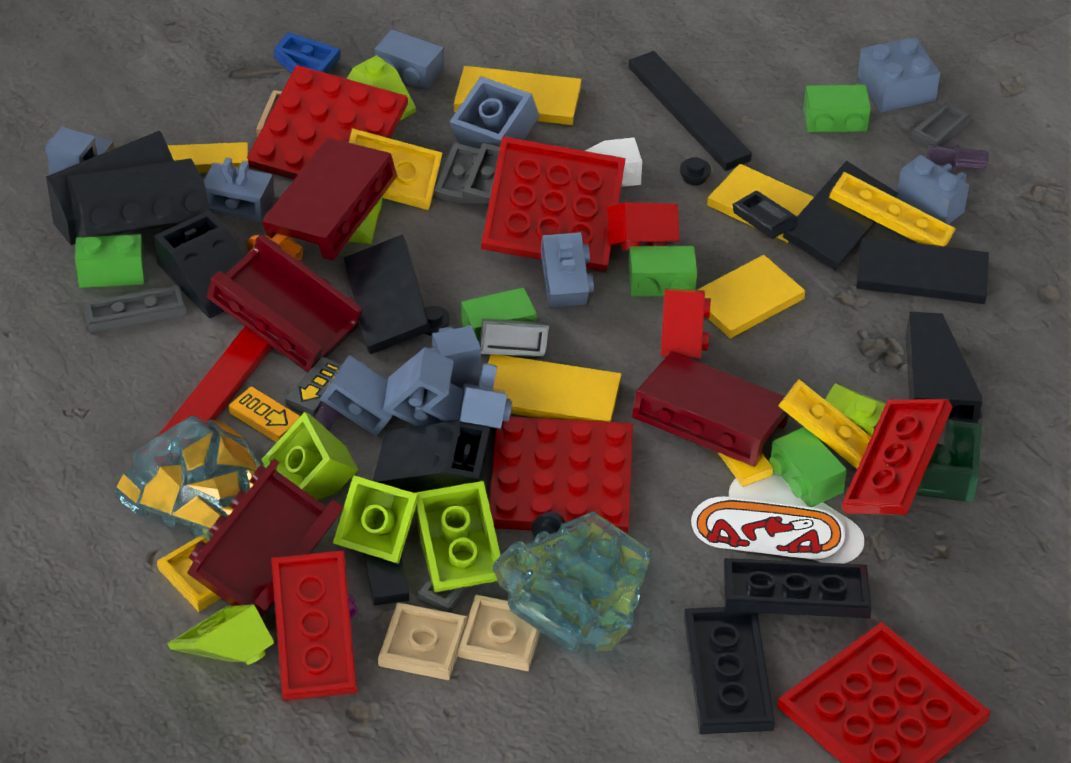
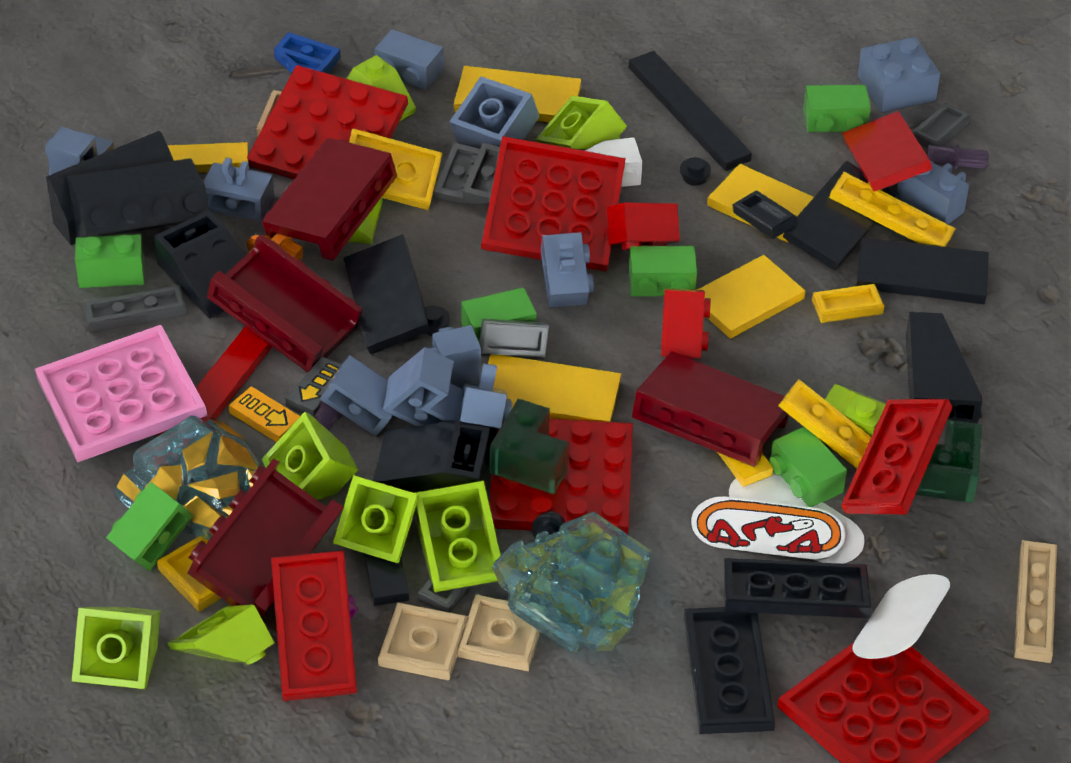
none -> bright pink plate [35,325,208,463]
none -> lime slope [72,607,161,689]
none -> bright green brick [106,482,194,571]
none -> clear green brick [490,398,569,494]
none -> lime slope [535,96,627,150]
none -> yellow tile [812,284,884,323]
none -> red tile [842,111,932,192]
none -> white sticker [853,574,950,659]
none -> tan tile [1014,540,1057,663]

